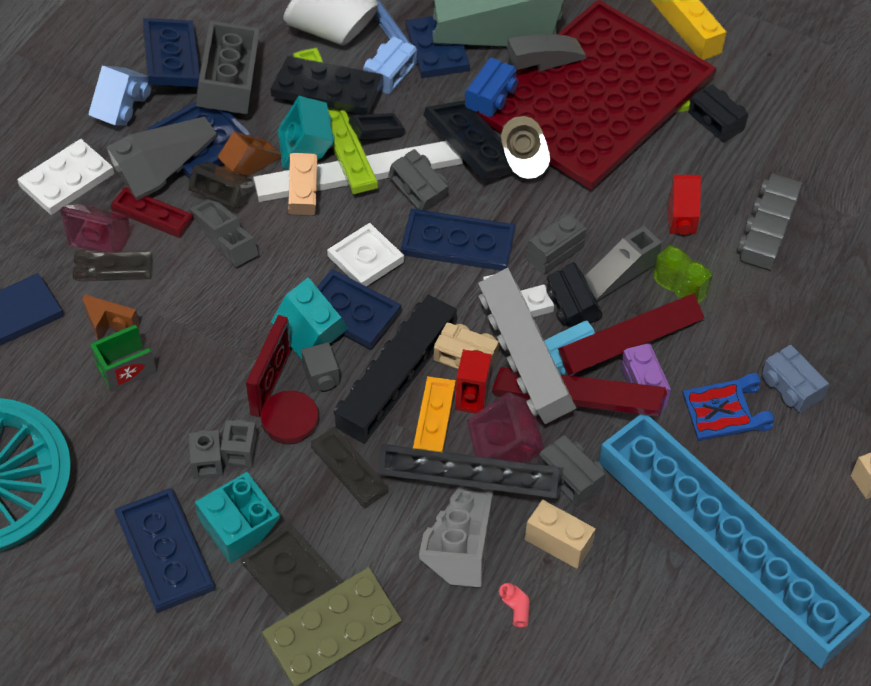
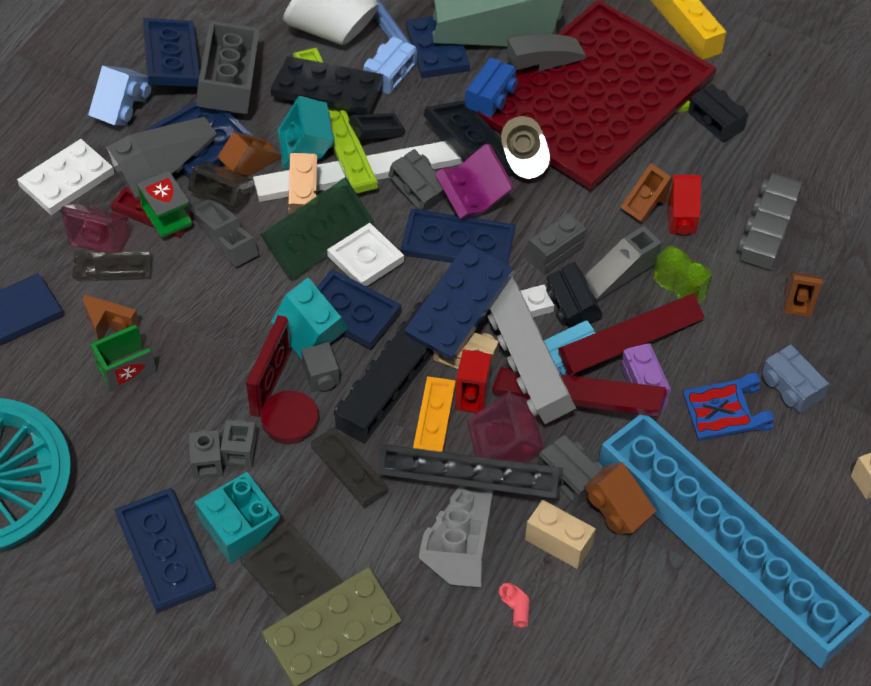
none -> piece [137,171,192,238]
none -> clear green tile [260,177,374,280]
none -> dark blue plate [404,243,514,361]
none -> magenta bracket [435,144,514,219]
none -> dark orange brick [583,462,656,535]
none -> dark orange slope [621,163,673,223]
none -> dark orange slope [784,271,822,317]

